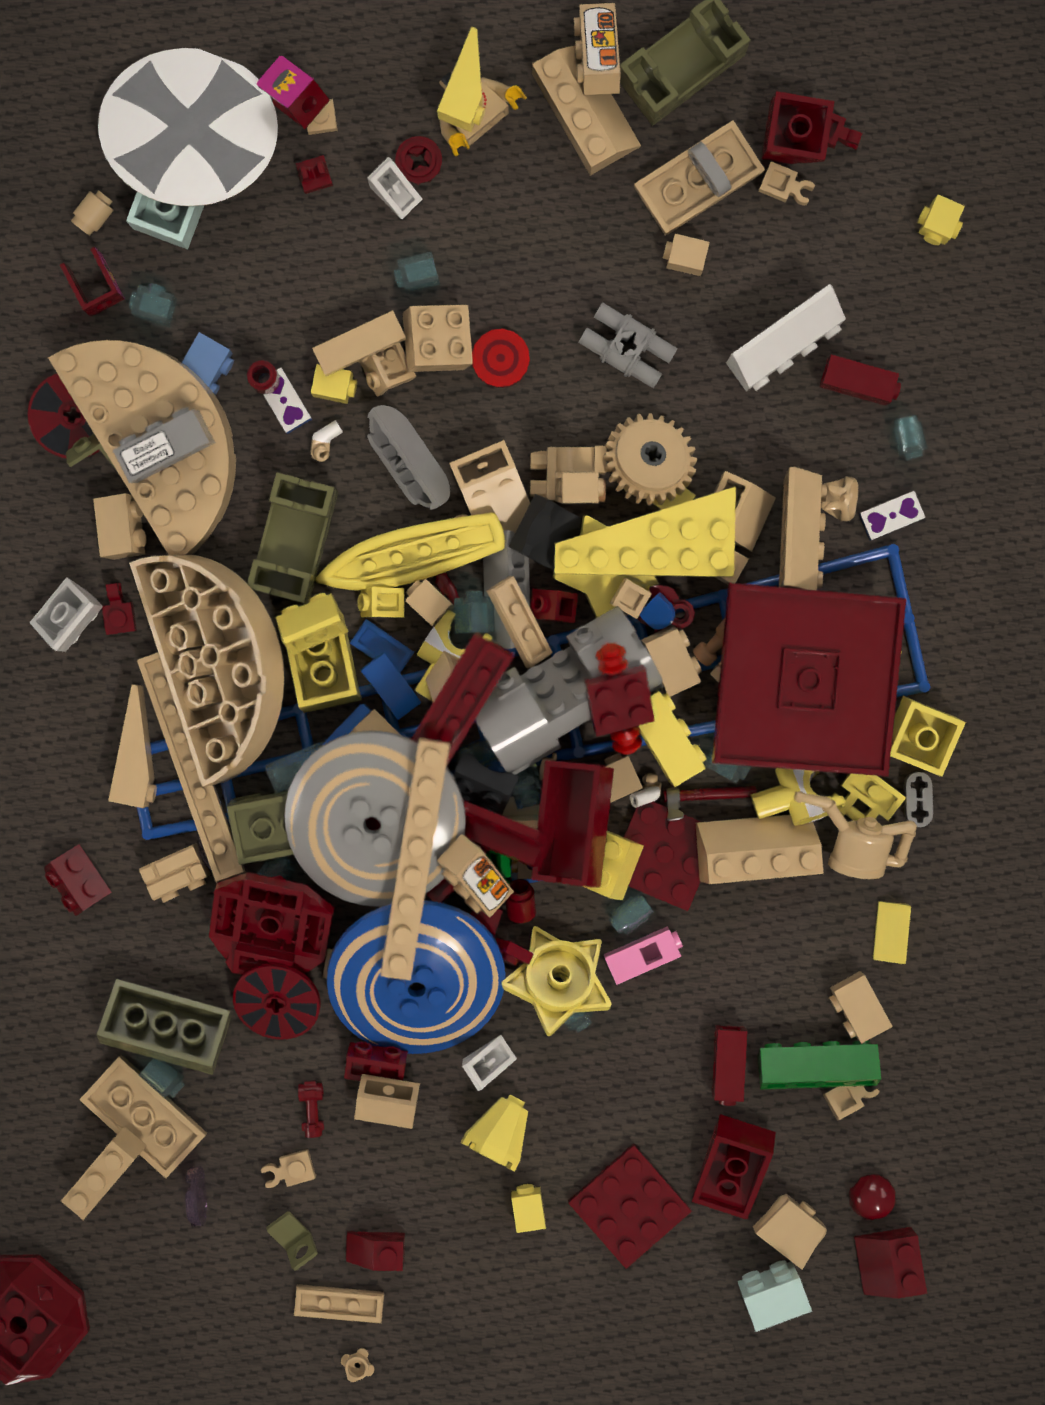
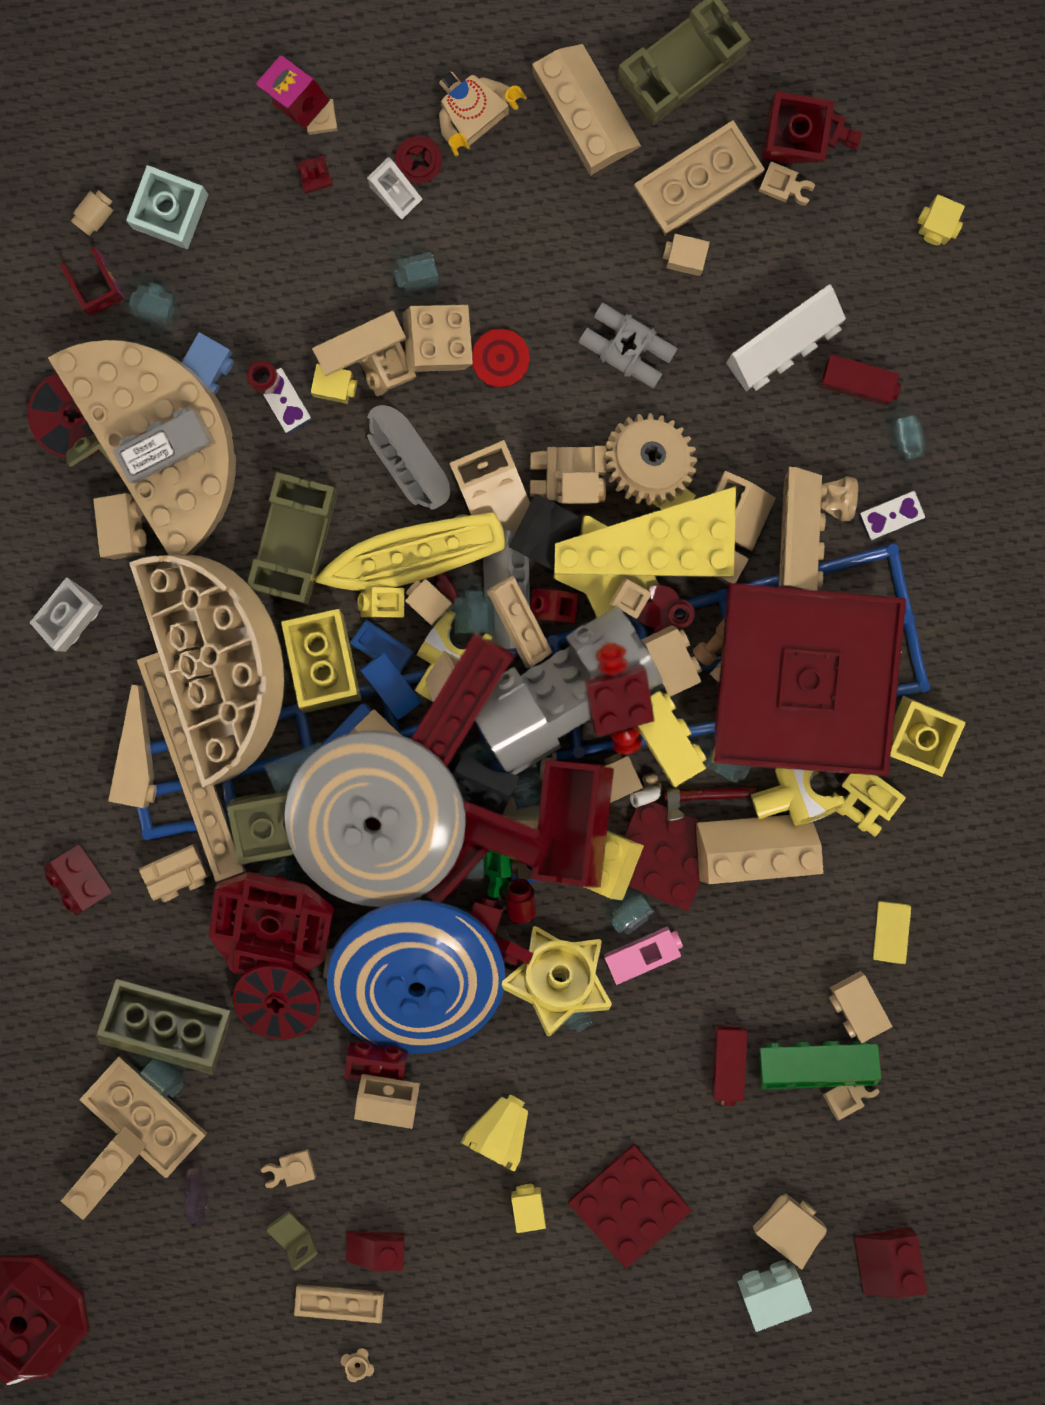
sticker [98,48,278,206] -> none
dark red plate [102,583,137,635] -> none
light yellow slope [276,593,349,655] -> none
dark red bar [298,1080,325,1138] -> none
arm [310,420,343,462] -> none
tan plate [381,738,450,980] -> none
light yellow slope [437,27,485,132] -> none
brick [437,834,514,918] -> none
white slope [462,1035,517,1091] -> none
brick [574,3,620,95] -> none
blue tile [639,592,675,629] -> none
light grey beam [688,142,731,197] -> none
dark red slope [692,1114,776,1220] -> none
tan piece [794,791,917,879] -> none
dark red hair [849,1174,896,1220] -> none
light grey beam [904,771,933,827] -> none

